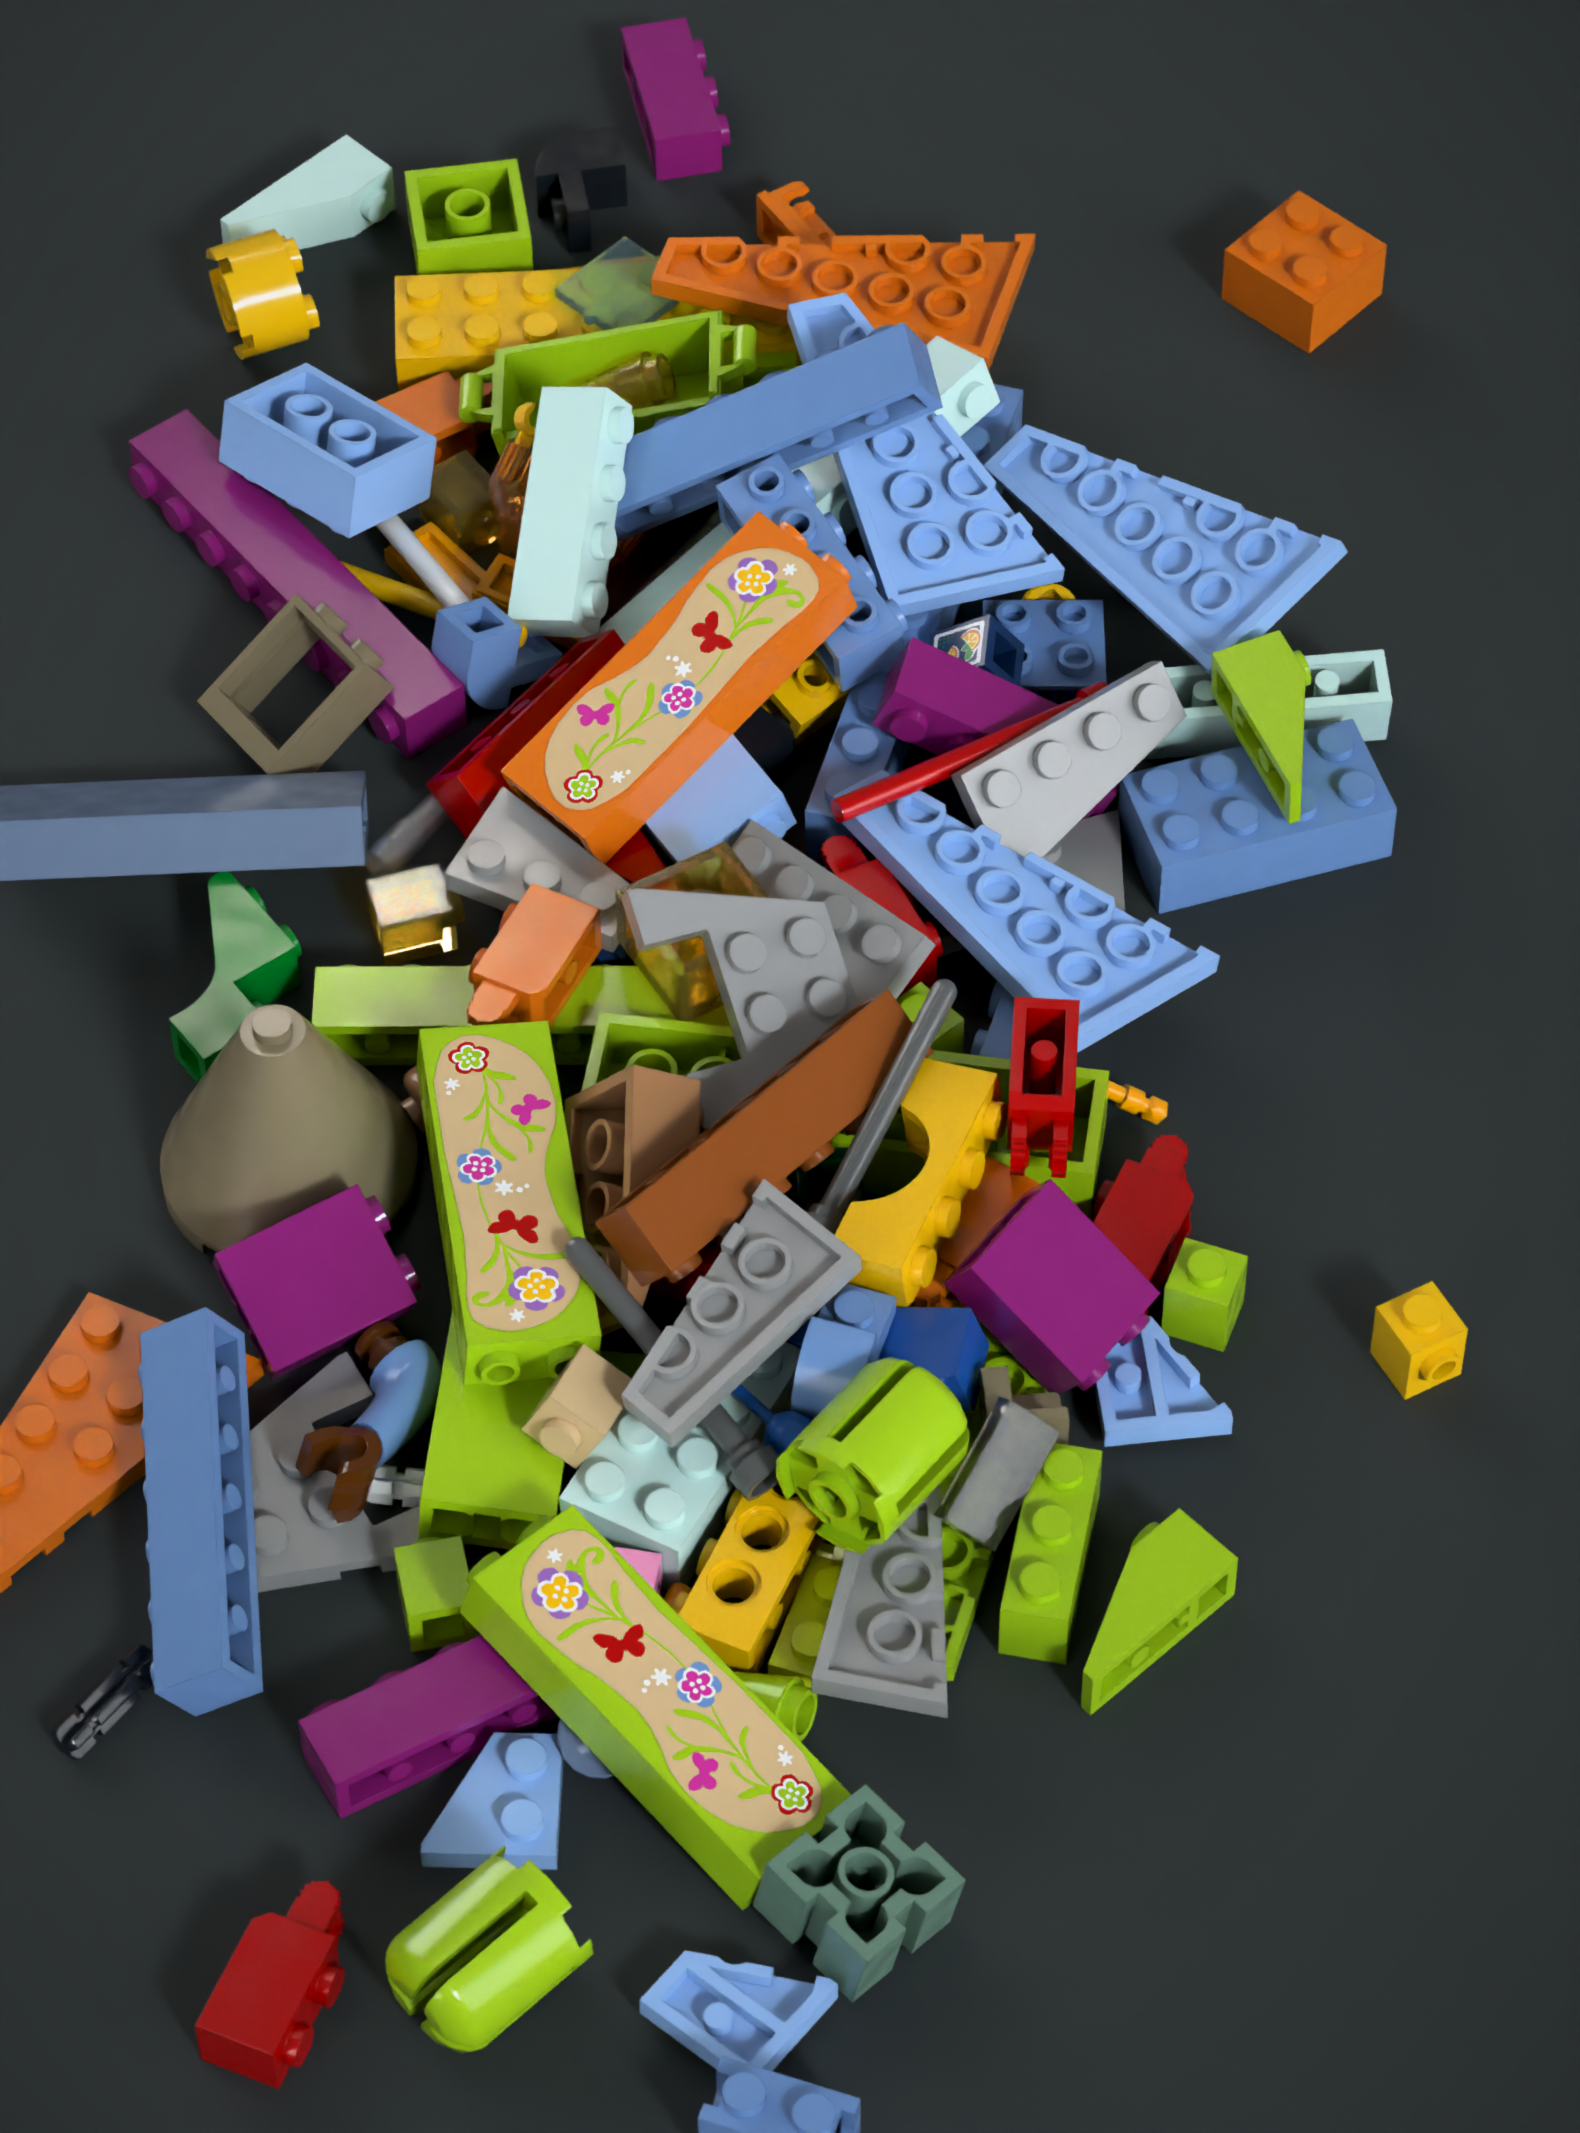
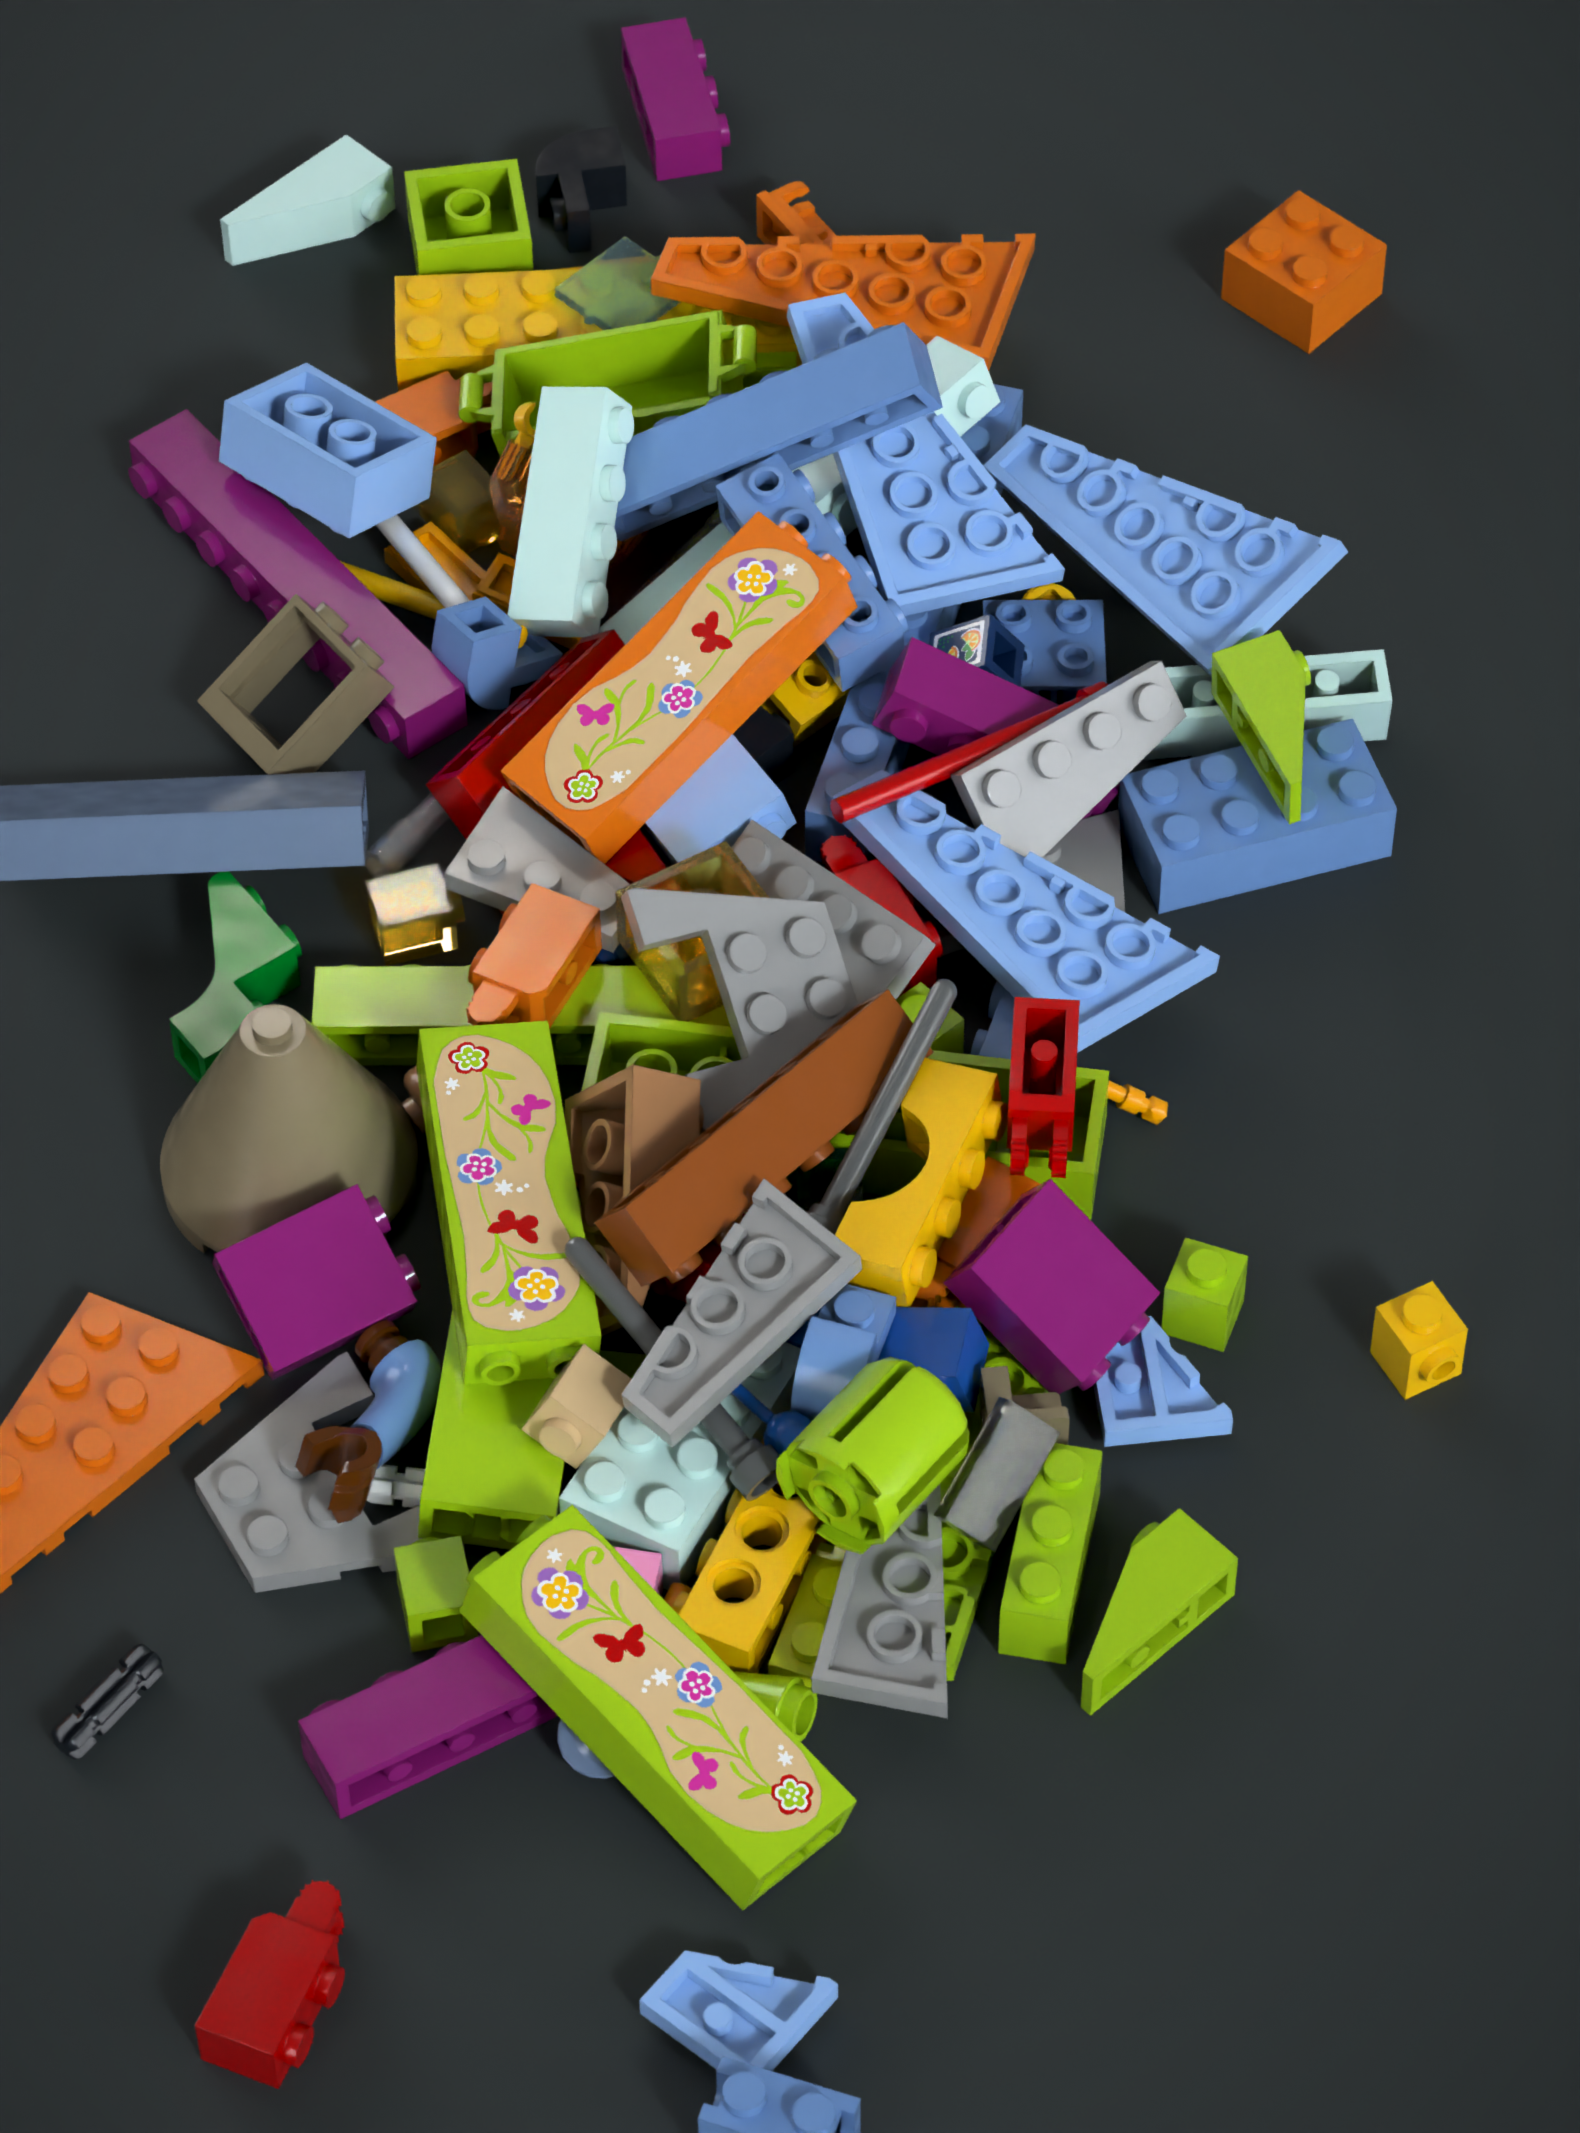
medium blue brick [138,1307,263,1717] -> none
yellow brick [206,229,320,360] -> none
lime cylinder [385,1846,593,2053] -> none
light blue wing [420,1732,564,1870] -> none
clear yellow cone [584,351,676,410] -> none
sand green brick [753,1784,966,2003] -> none
red hinge [1093,1134,1194,1316] -> none

